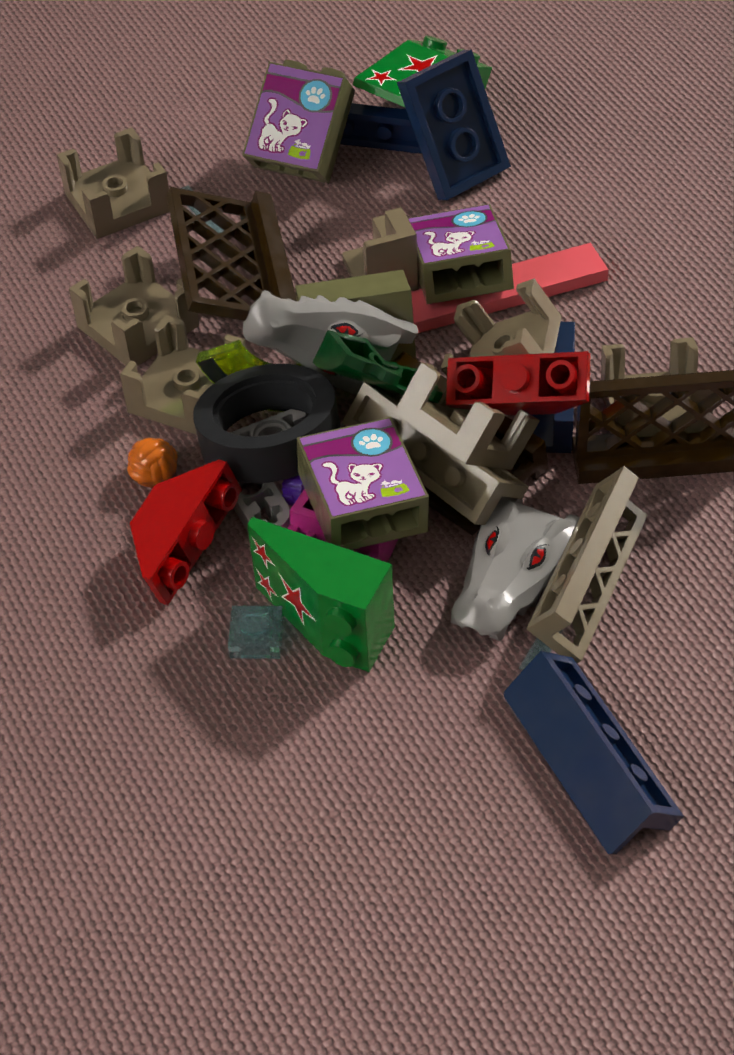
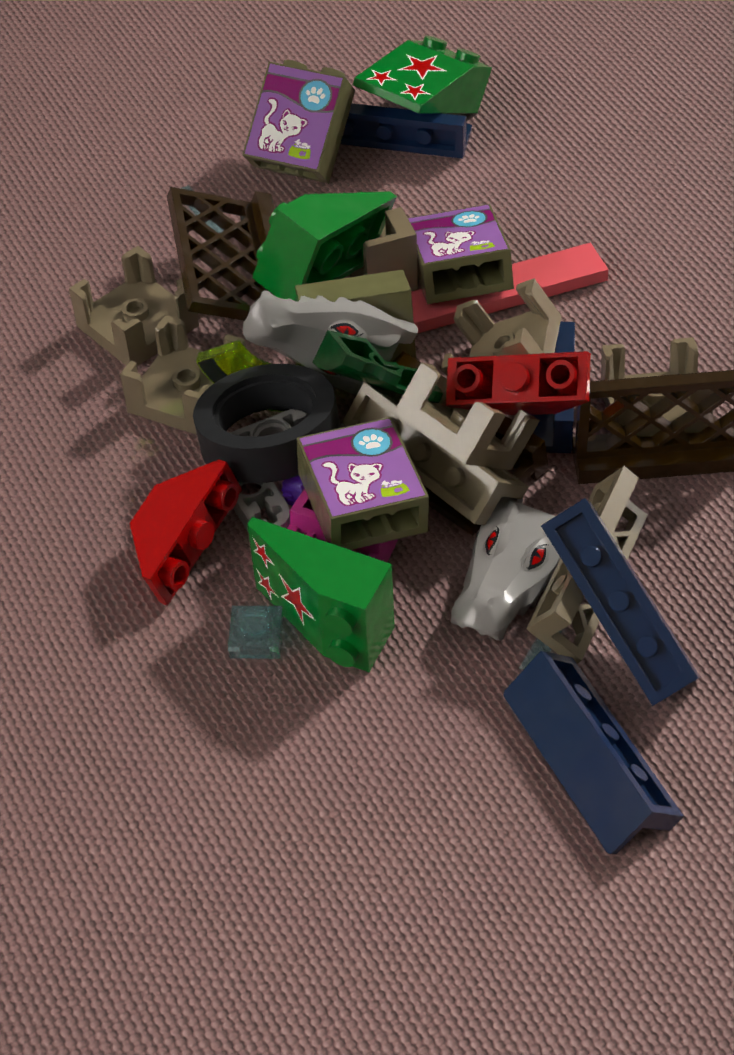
dark tan panel [57,127,169,239] -> none
orange piece [127,437,178,488] -> none
dark blue plate [397,49,511,201] -> none
none -> green slope [252,191,397,301]
none -> dark blue panel [541,498,701,706]

